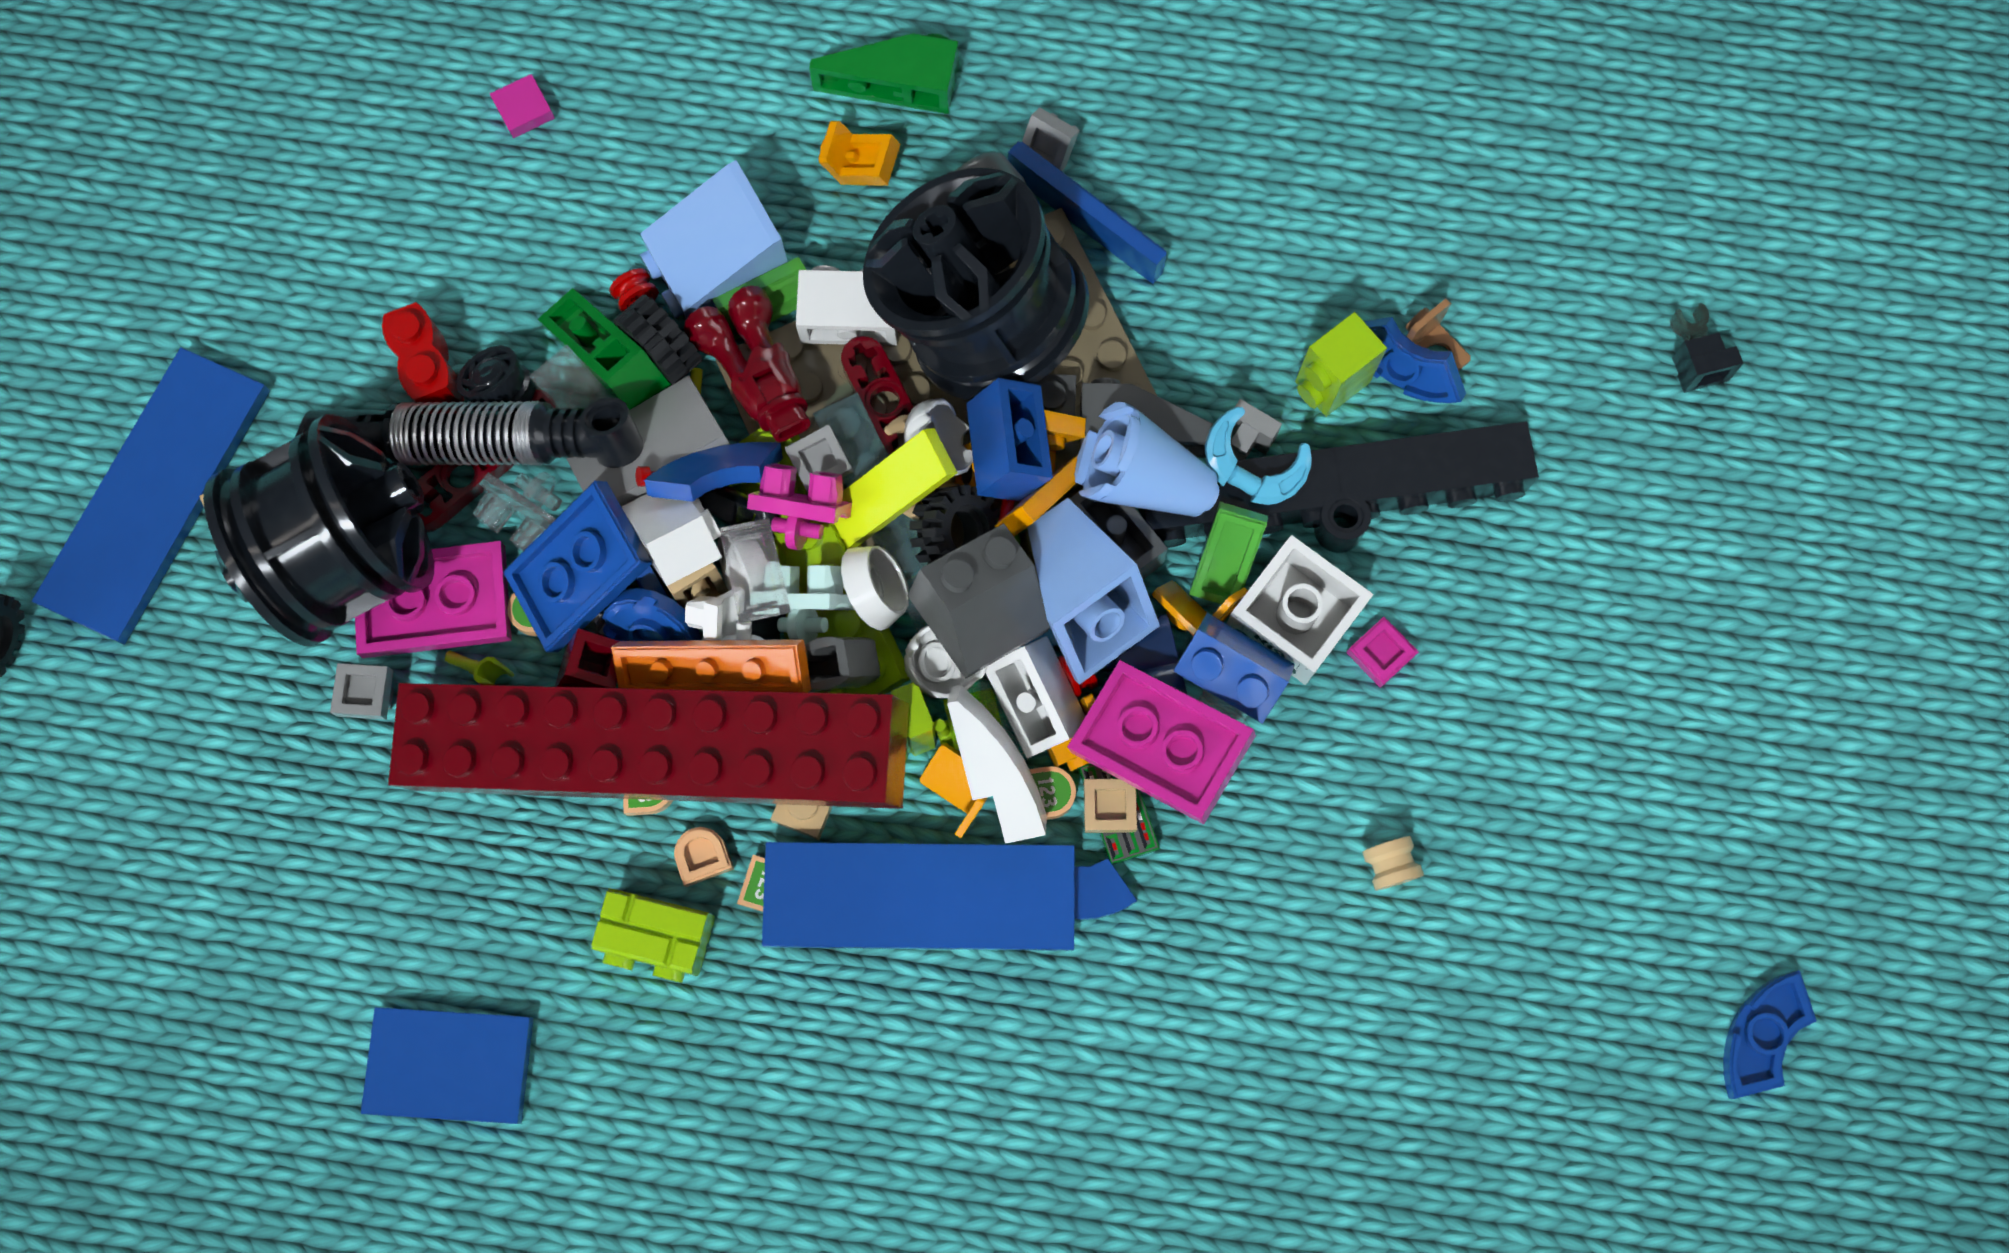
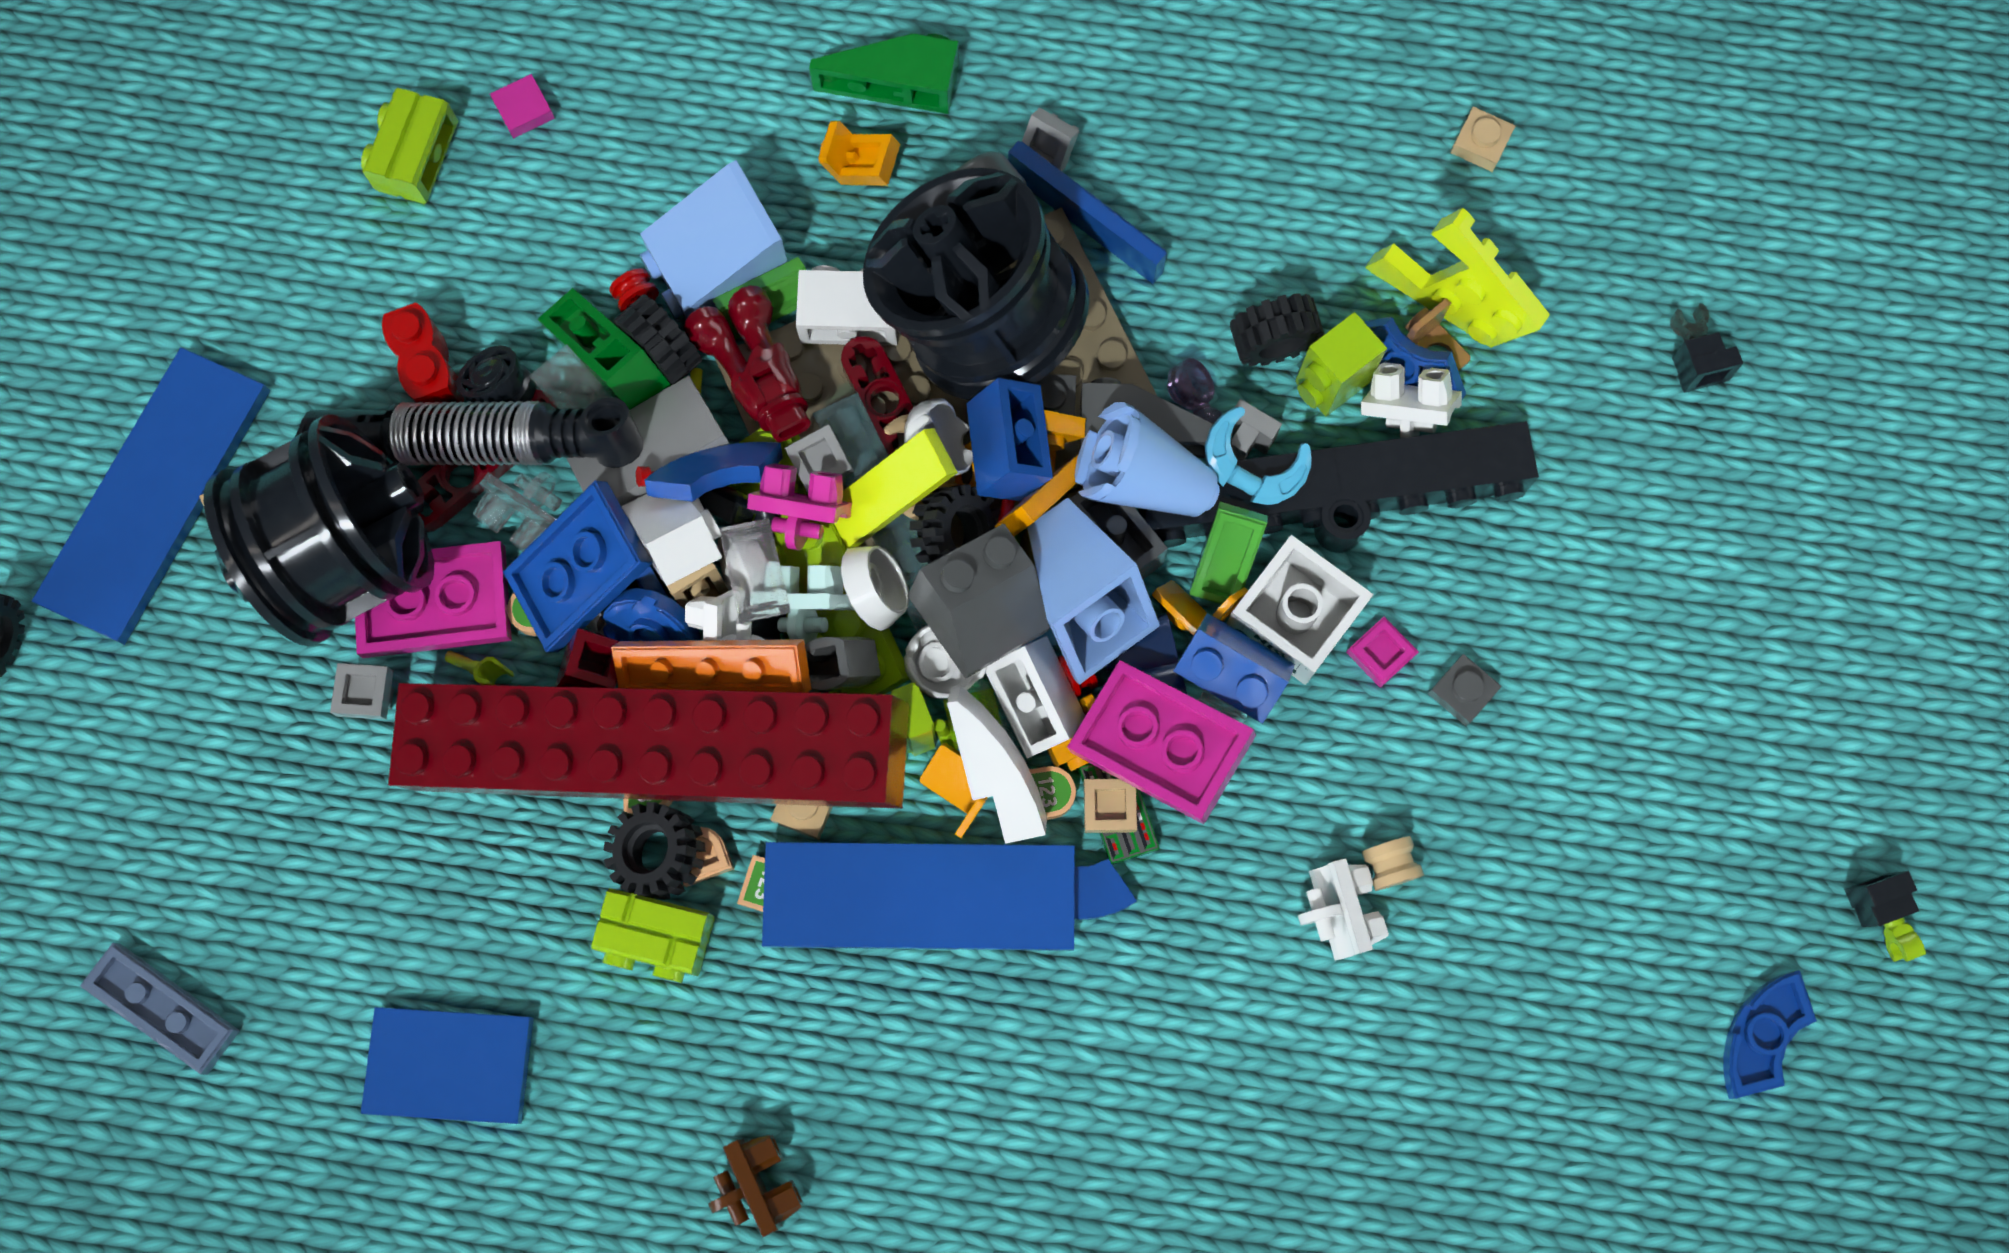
none -> sand blue tile [80,943,240,1075]
none -> lime brick [361,87,458,204]
none -> black tyre [603,802,706,900]
none -> reddish brown hips [708,1135,804,1237]
none -> plate [1167,358,1223,424]
none -> black tyre [1230,293,1325,366]
none -> white hips [1298,859,1389,961]
none -> white hips [1361,362,1462,438]
none -> neon yellow wing [1365,208,1550,348]
none -> dark grey plate [1428,654,1502,726]
none -> tan plate [1450,106,1515,172]
none -> black piece [1844,871,1926,962]

